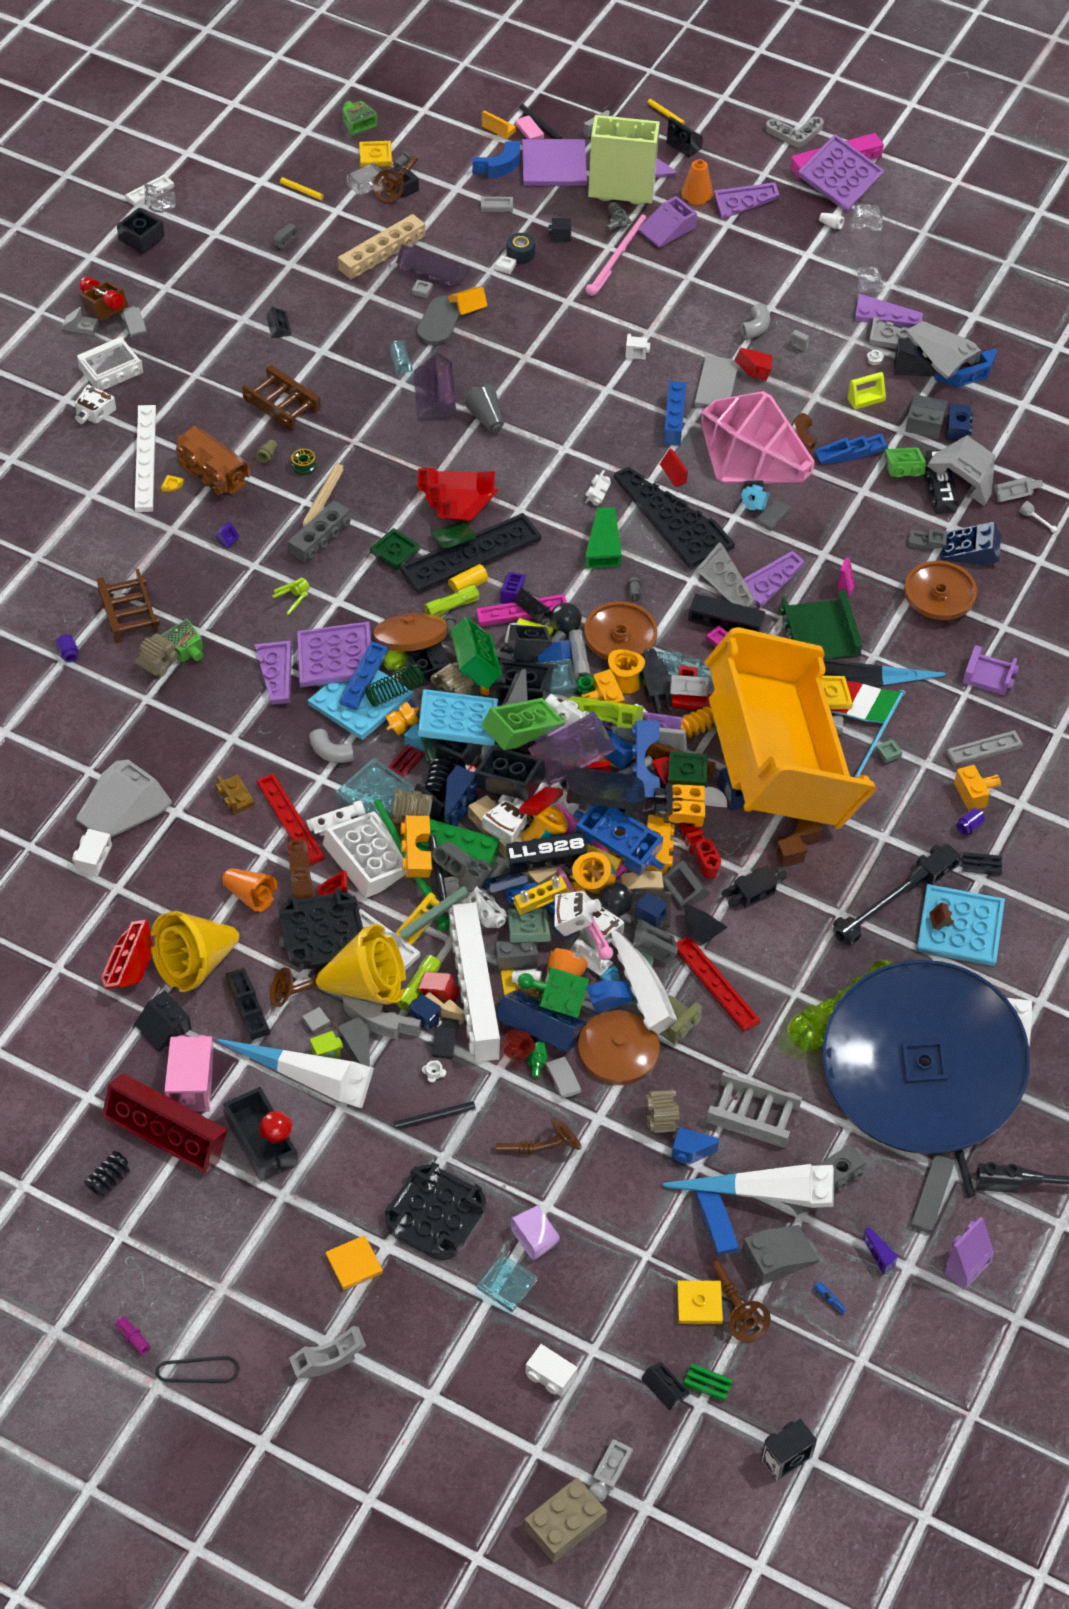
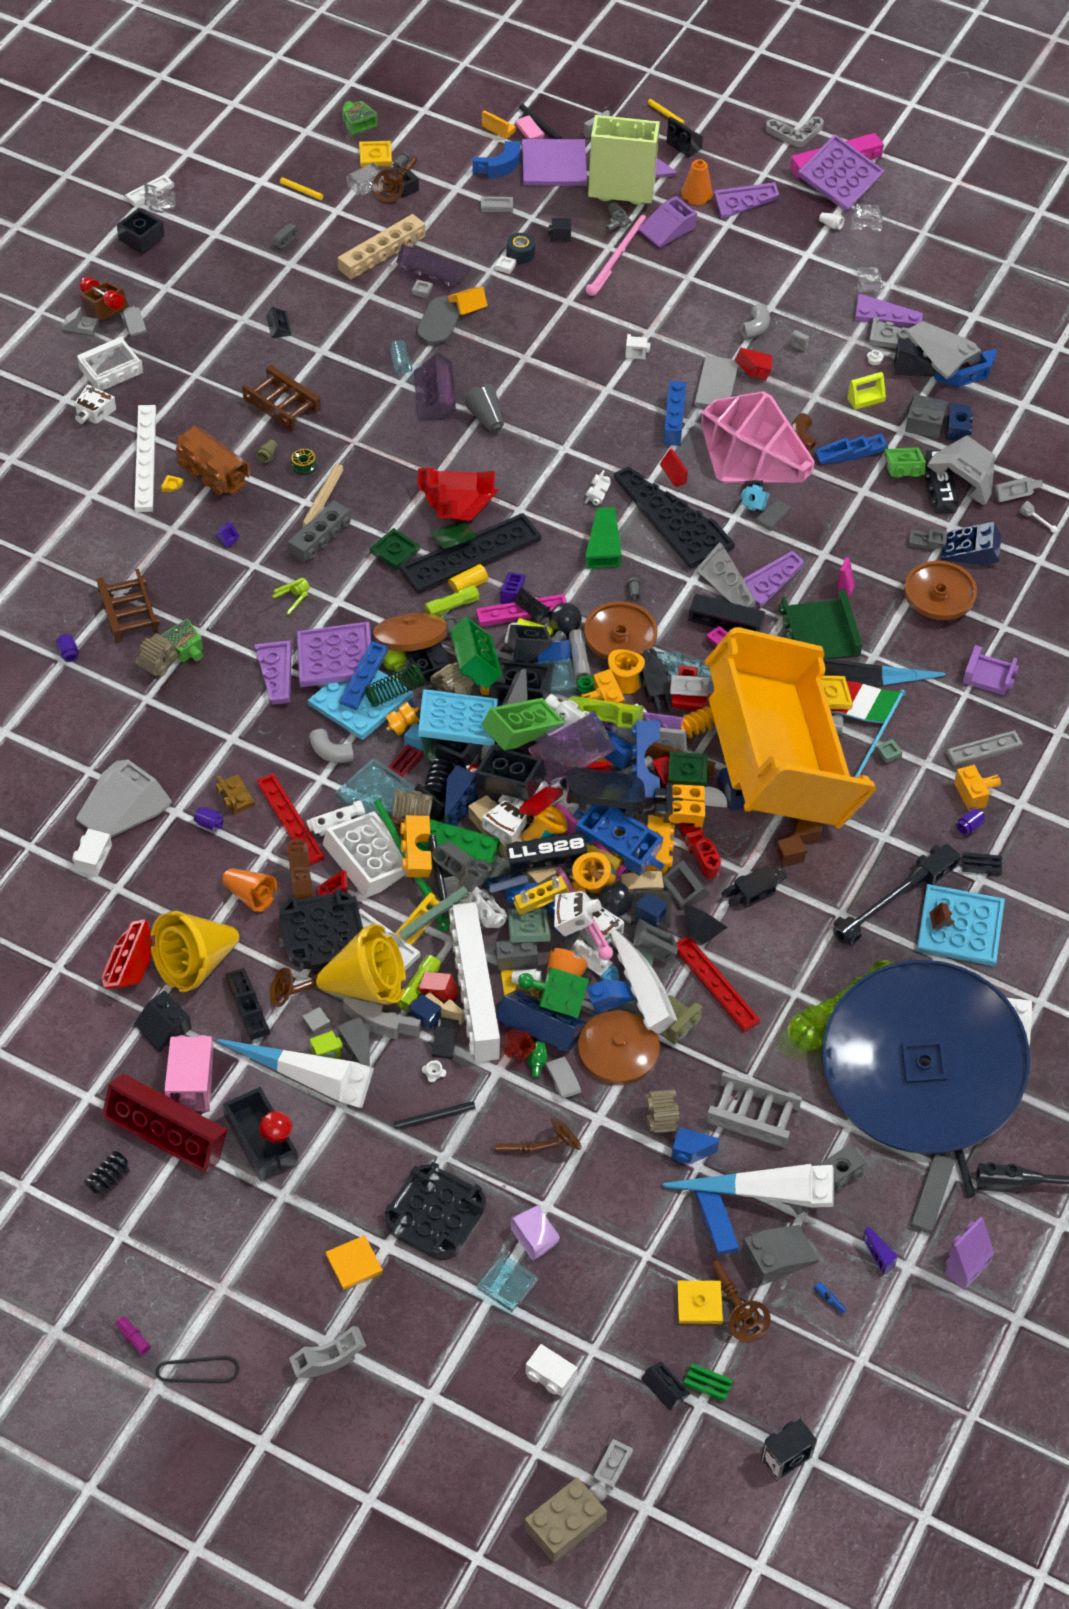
none -> dark purple brick [194,807,224,831]

